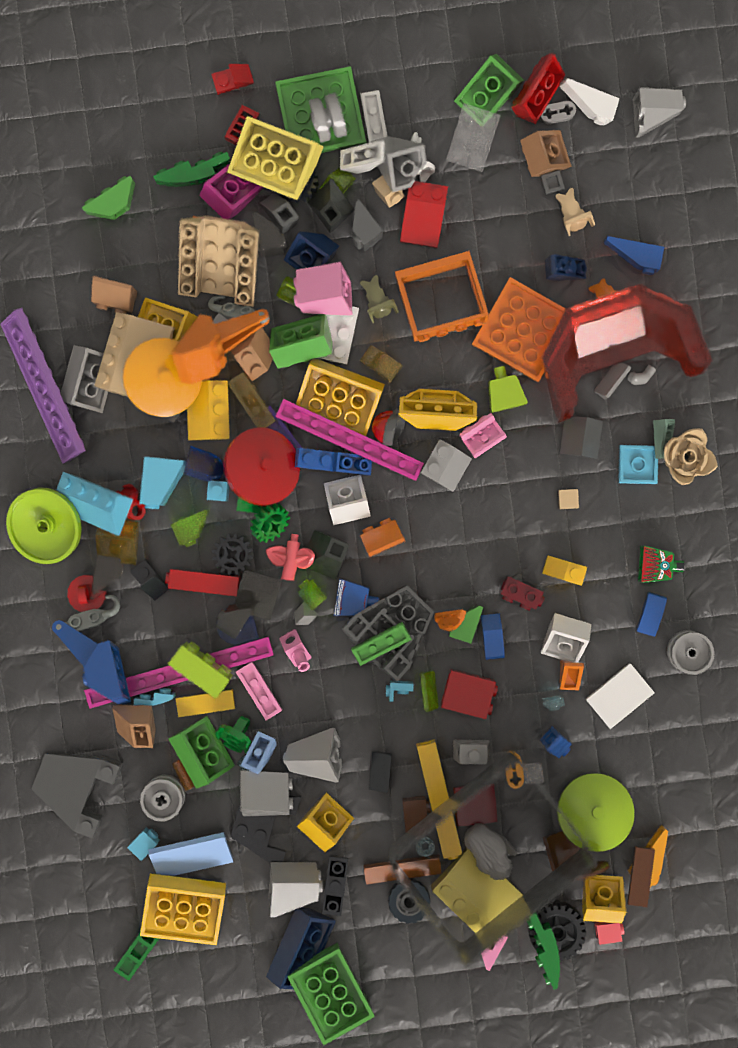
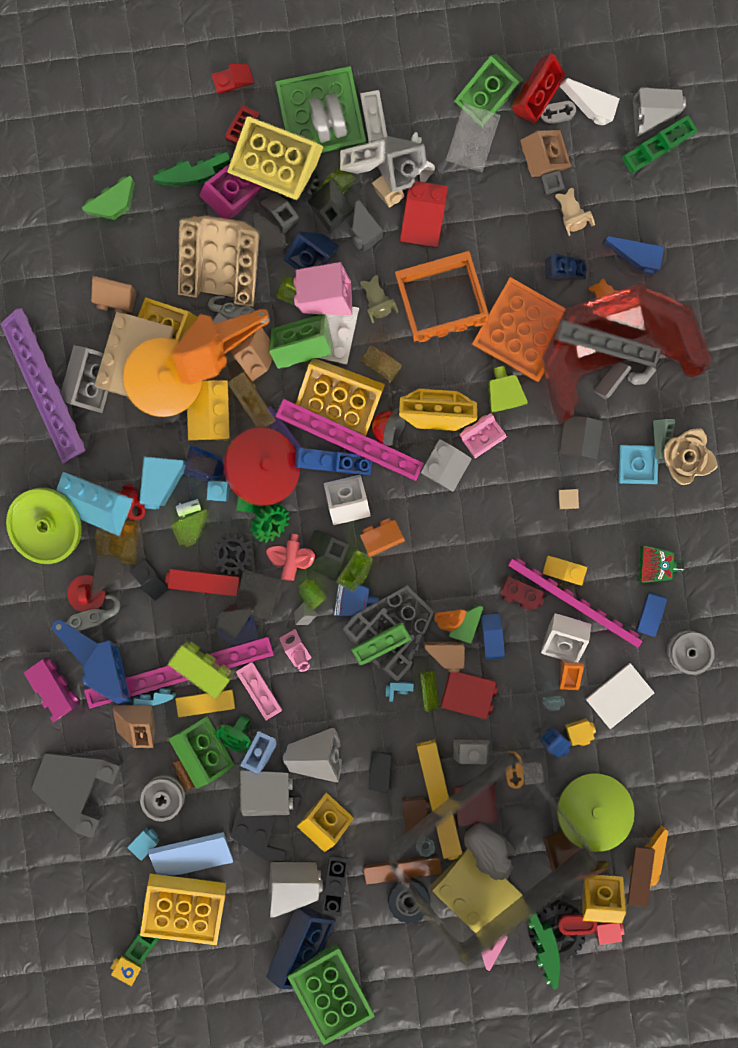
none -> dark pink wedge [24,658,79,722]
none -> yellow brick [110,955,142,986]
none -> pin [176,499,201,517]
none -> clear neon green slope [336,549,373,592]
none -> medium nougat slope [423,641,464,672]
none -> dark pink plate [507,558,642,648]
none -> dark grey tile [554,320,661,367]
none -> red tile [558,914,597,935]
none -> yellow brick [564,718,596,746]
none -> green slope [621,115,698,174]

